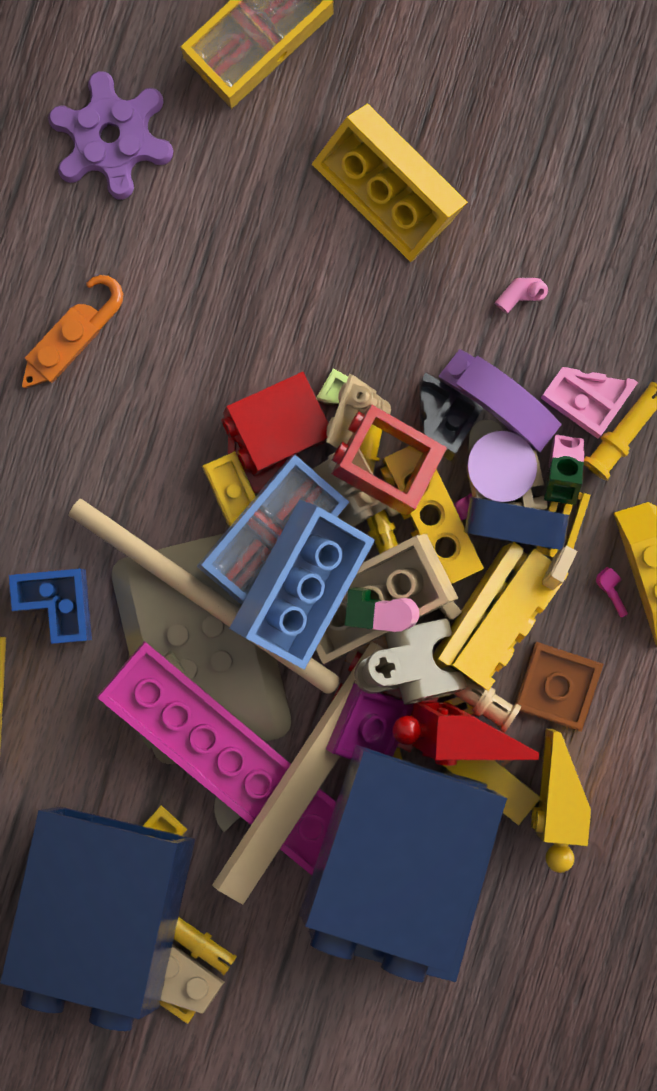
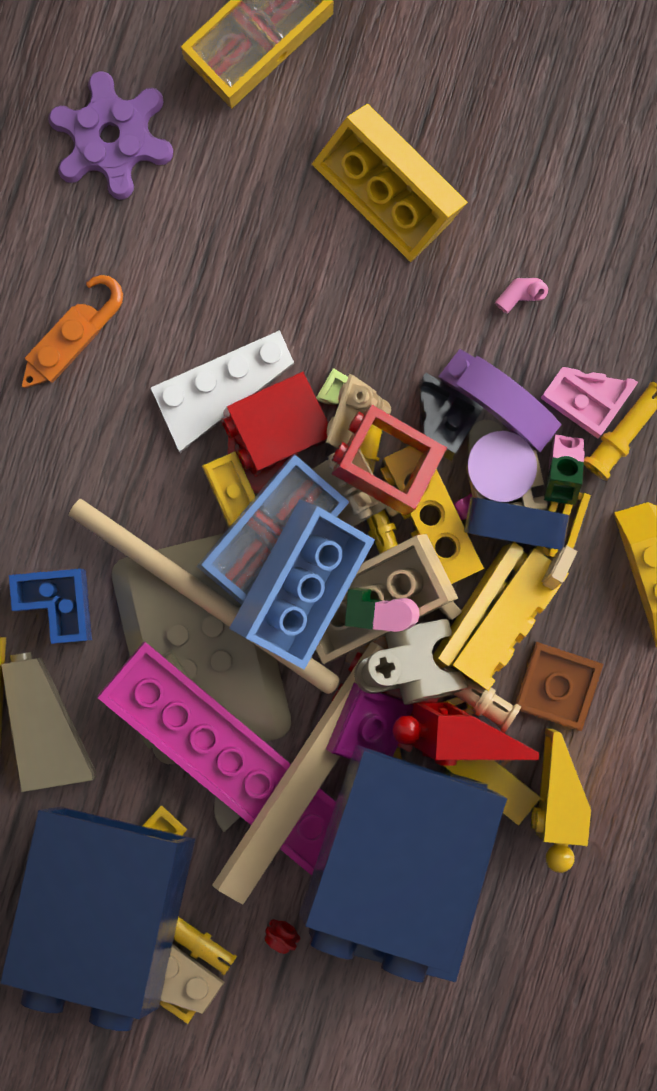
dark pink hand [596,567,628,617] -> none
none -> dark tan slope [1,652,97,792]
none -> white wing [151,330,294,453]
none -> red plate [264,919,301,954]

